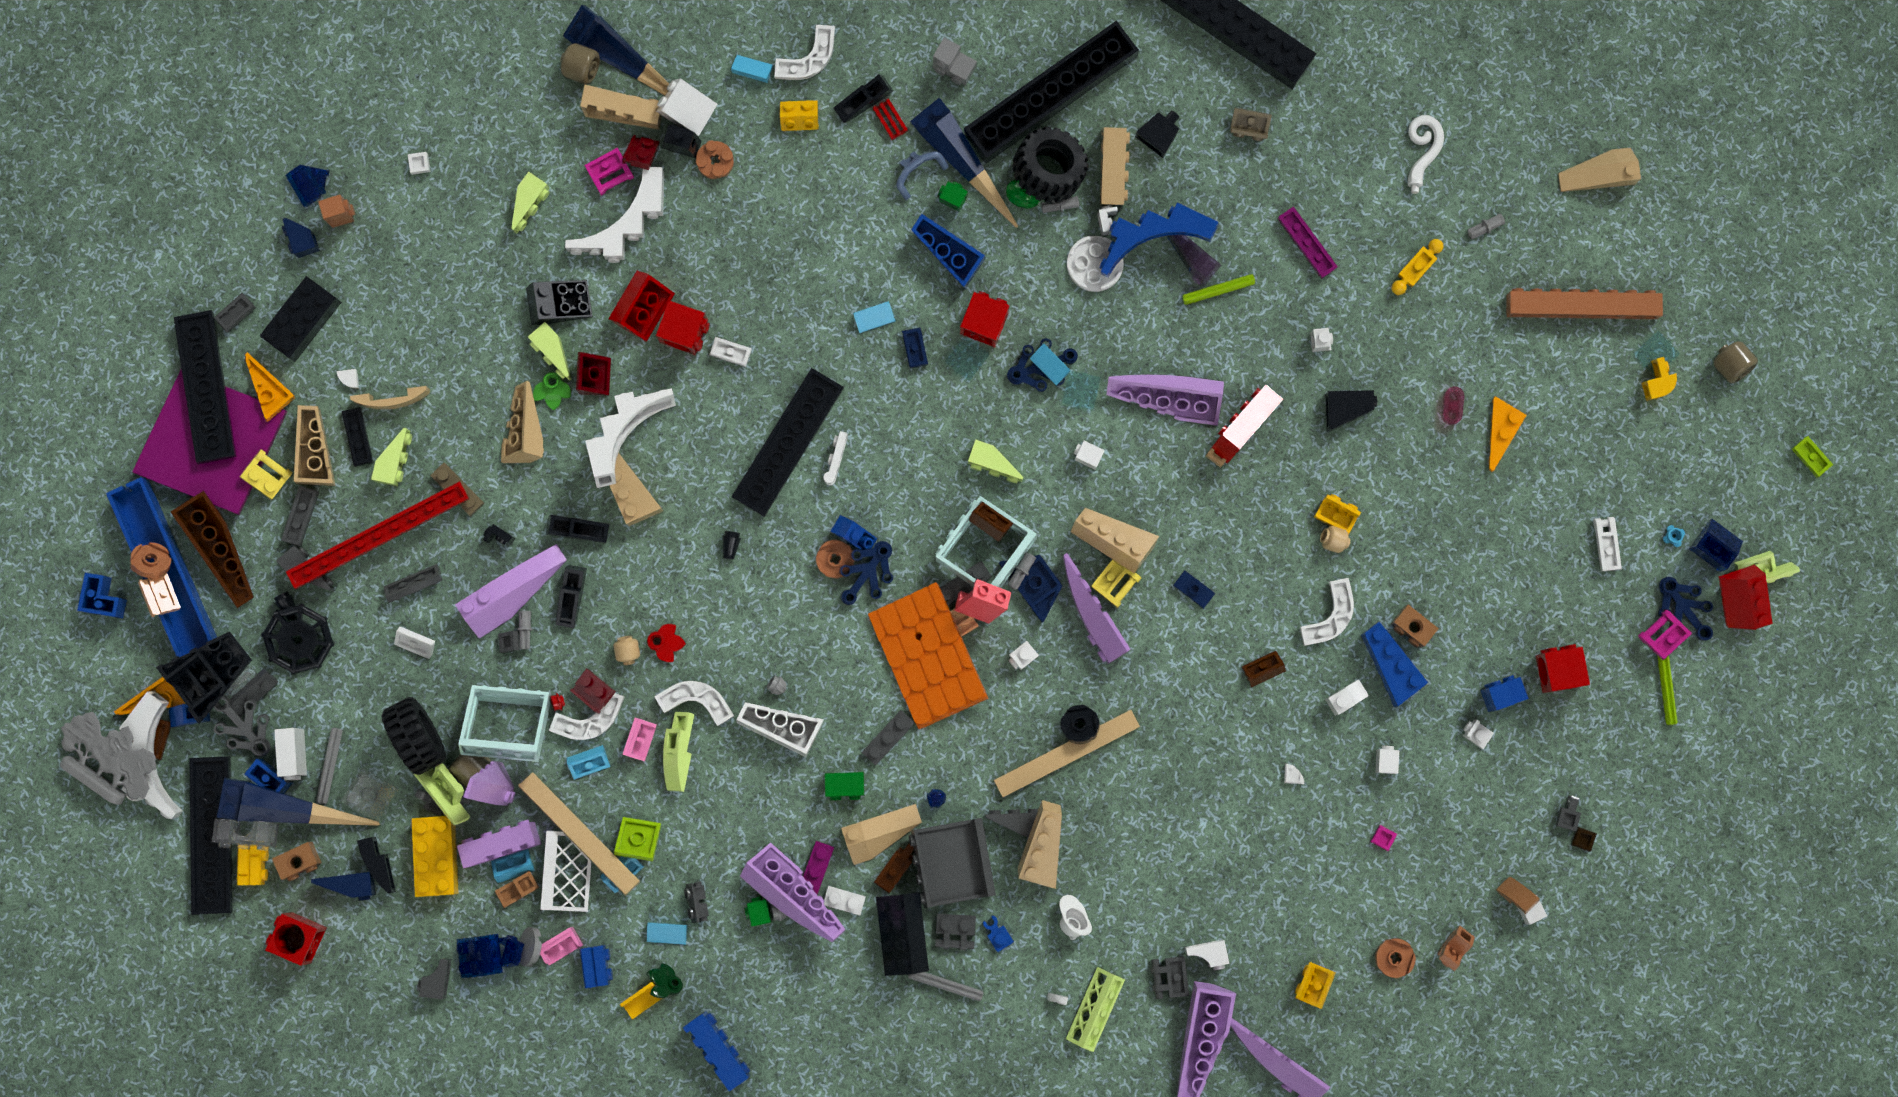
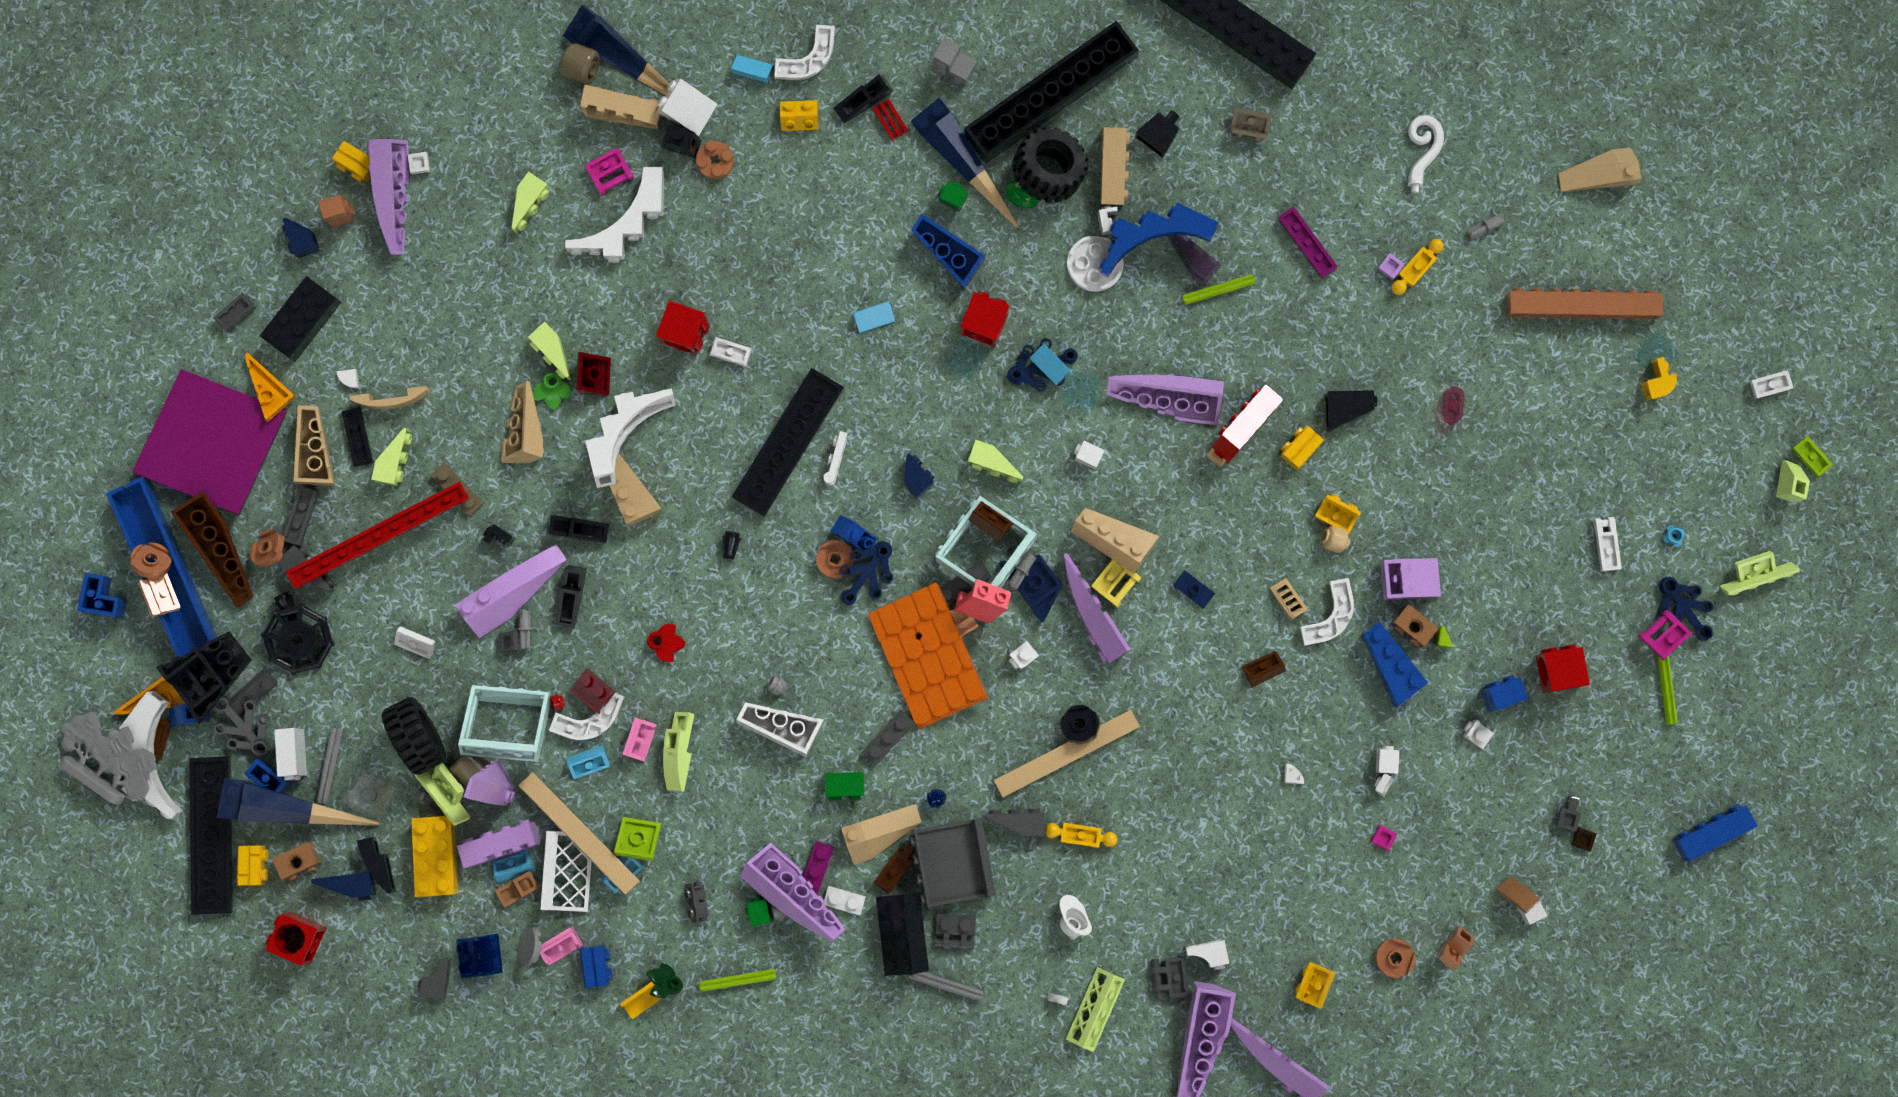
black plate [173,310,237,464] -> none
clear arch [212,818,279,851] -> none
light yellow plate [239,449,293,500] -> none
clear blue slope [285,165,330,207] -> none
dark grey plate [384,564,442,603] -> none
clear blue bracket [497,935,524,968] -> none
black slope [526,280,593,325] -> none
red slope [608,270,675,342] -> none
tan head [613,636,640,665] -> none
dark red plate [622,135,660,170] -> none
medium azure slope [647,922,688,945] -> none
white plate [654,681,734,726] -> none
blue wedge [683,1011,750,1091] -> none
sand blue piece [896,151,949,200] -> none
dark blue plate [902,327,928,369] -> none
blue plate [983,915,1014,952] -> none
tan wedge [1018,800,1062,889] -> none
light grey axle [1041,196,1079,213] -> none
white brick [1310,328,1333,352] -> none
white arch [1325,679,1369,716] -> none
light orange wing [1488,396,1527,472] -> none
clear blue slope [1689,519,1743,572] -> none
dark tan head [1713,341,1758,383] -> none
red slope [1719,565,1773,630] -> none
none -> nougat plate [250,529,285,568]
none -> yellow brick [332,141,371,183]
none -> lavender wedge [368,139,410,255]
none -> lime axle [699,969,777,992]
none -> dark blue slope [904,453,934,499]
none -> yellow plate [1045,823,1118,848]
none -> tan slope [1270,578,1308,620]
none -> yellow brick [1280,426,1324,471]
none -> white plate [1375,773,1393,797]
none -> lavender plate [1378,253,1405,280]
none -> lavender slope [1380,558,1441,601]
none -> lime slope [1434,626,1452,649]
none -> blue brick [1673,804,1758,861]
none -> white plate [1749,370,1793,399]
none -> yellowish green slope [1776,460,1810,502]

